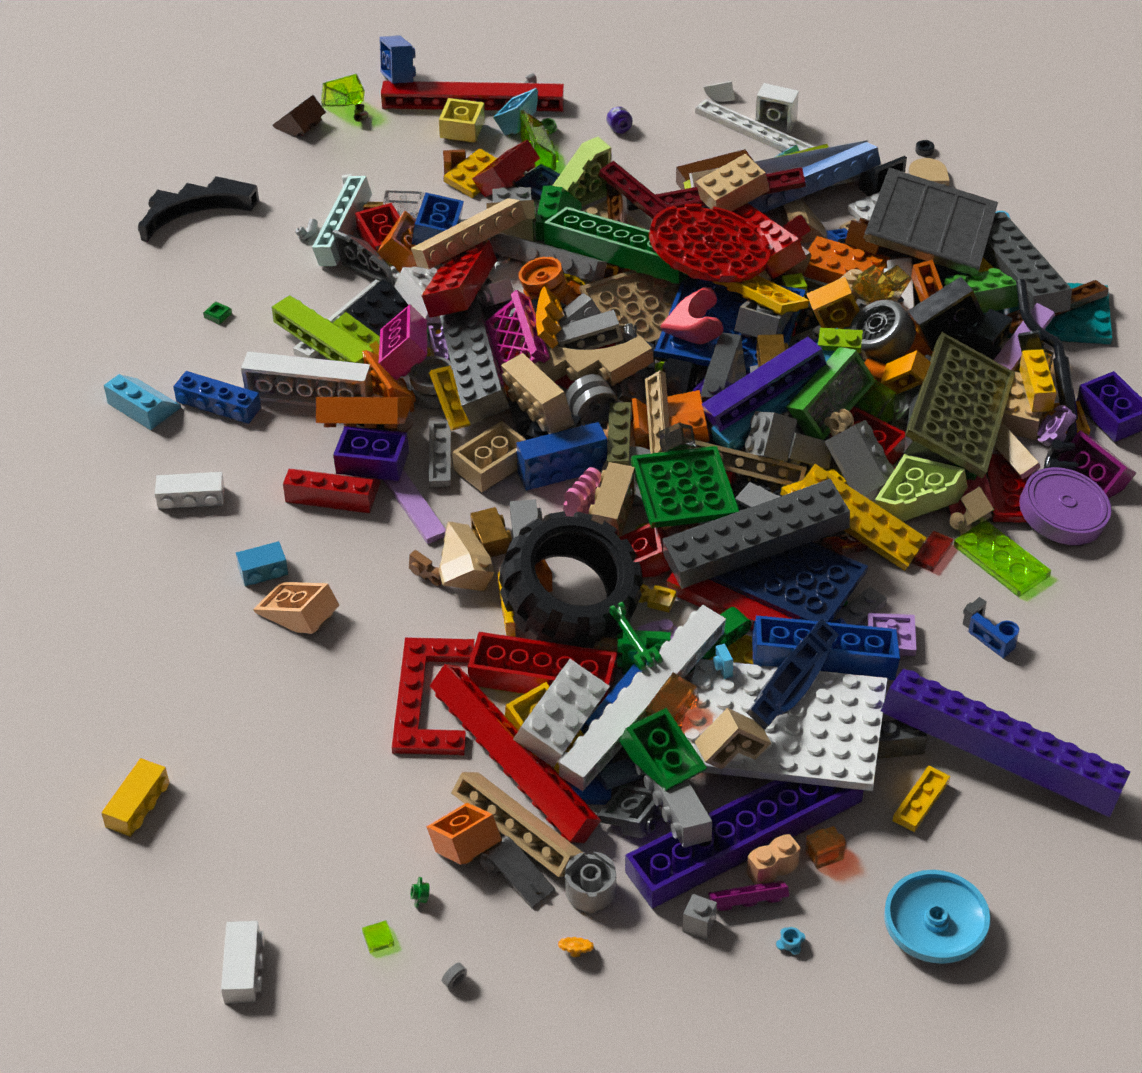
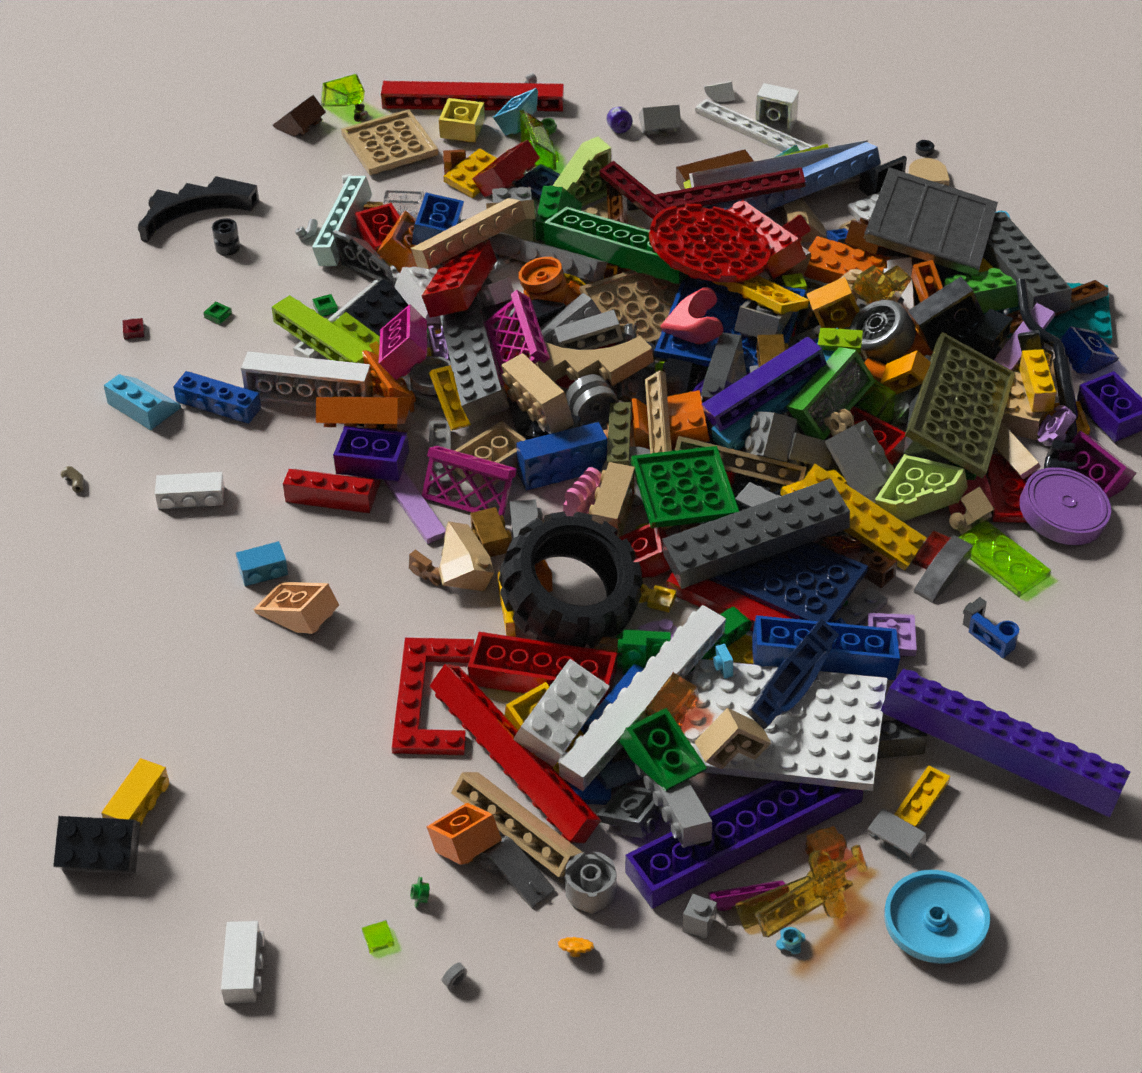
blue brick [380,35,416,83] -> none
light orange slope [536,286,564,349] -> none
green hinge [609,602,663,671] -> none
clear smoke brick [658,423,696,452] -> none
tan brick [696,154,770,212] -> none
light nougat brick [747,835,800,885] -> none
none -> black brick [53,816,141,873]
none -> dark tan arm [60,466,83,493]
none -> dark red plate [123,318,145,339]
none -> black wheel [212,218,240,256]
none -> green plate [312,294,338,316]
none -> tan plate [341,109,438,175]
none -> dark pink fence [422,446,517,517]
none -> light grey slope [639,105,681,135]
none -> clear yellow piece [735,845,868,938]
none -> reddish brown brick [860,550,897,588]
none -> light grey hinge [867,808,926,861]
none -> flat silver slope [914,535,973,603]
none -> clear blue slope [1060,326,1119,374]

